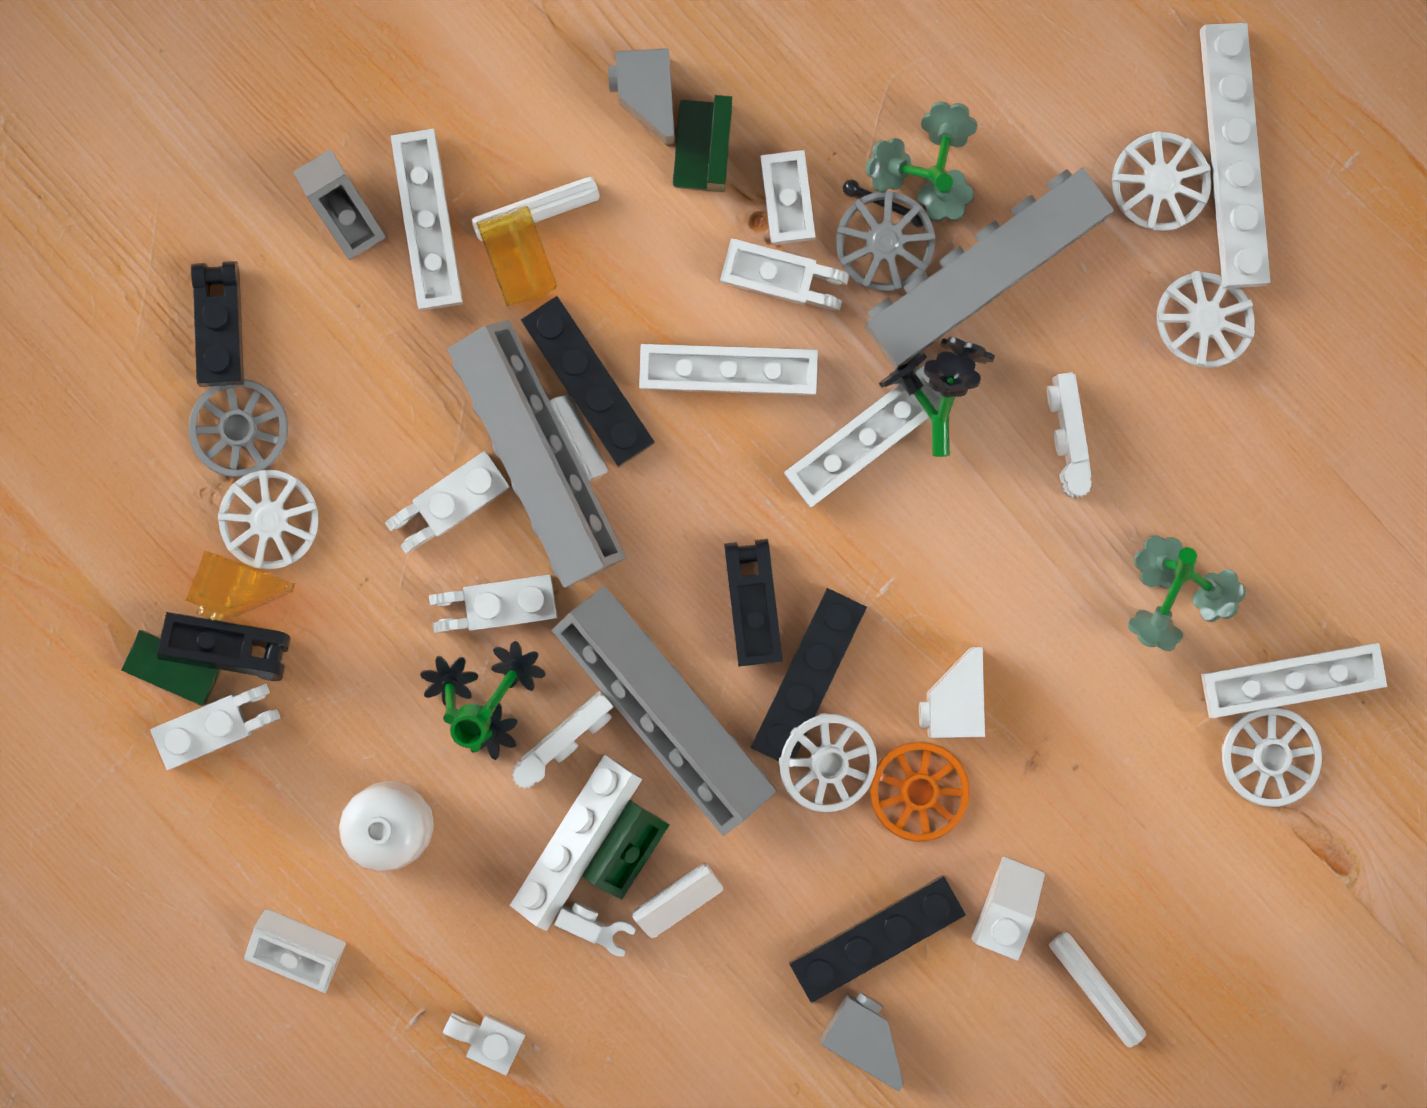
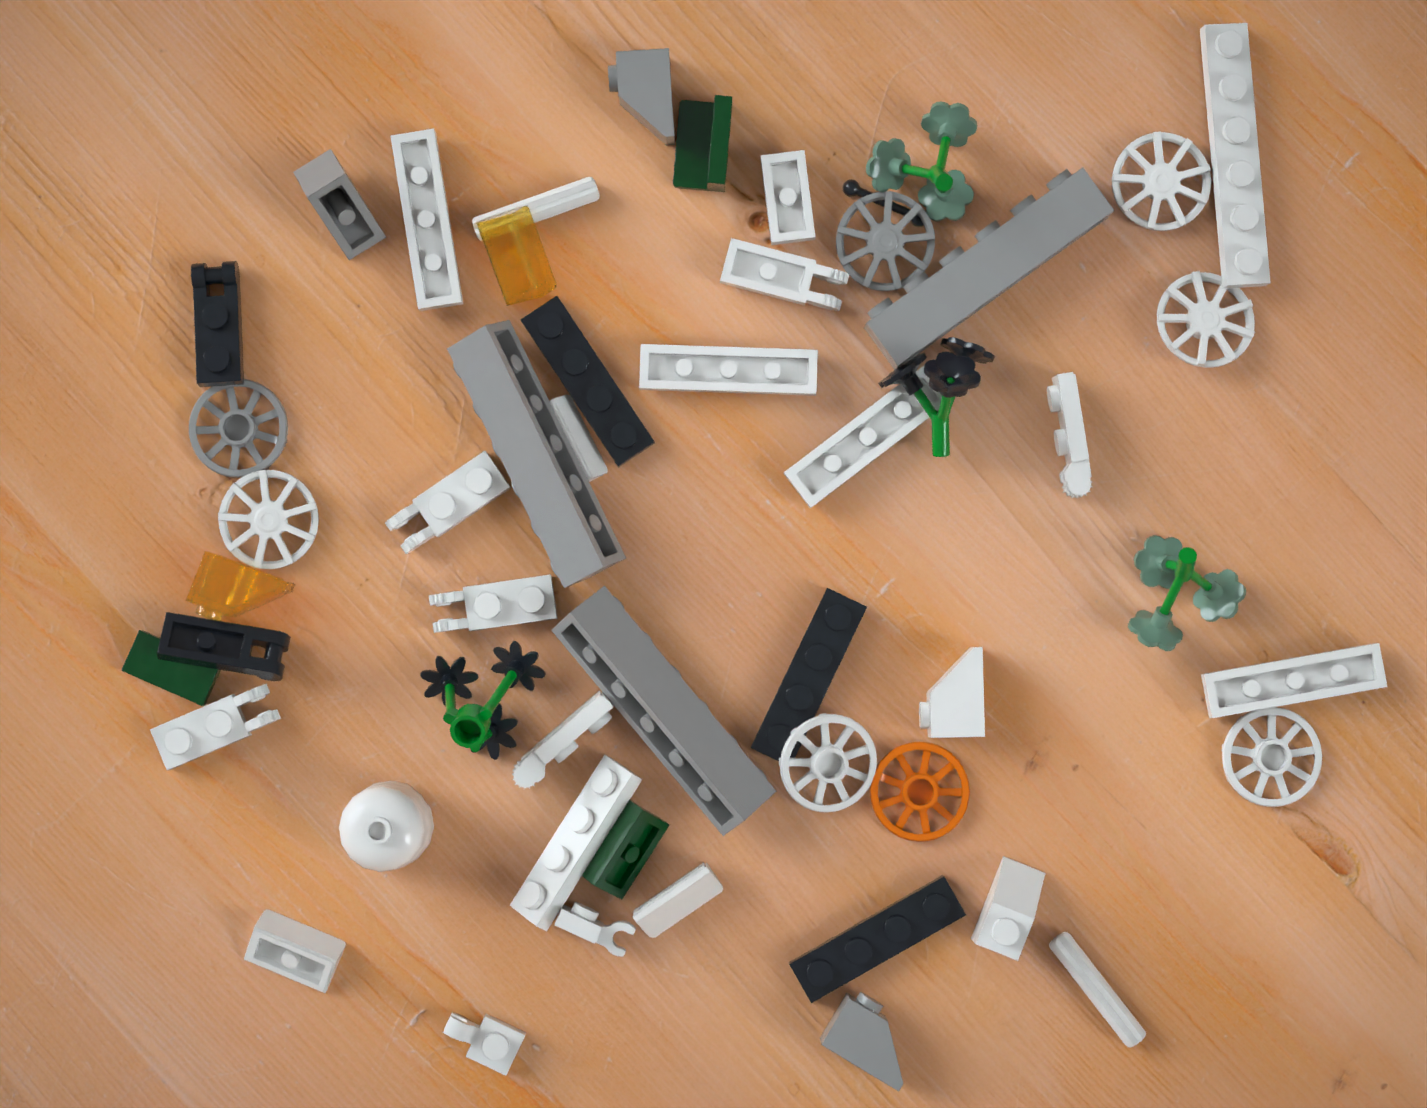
black plate [724,538,783,667] -> none

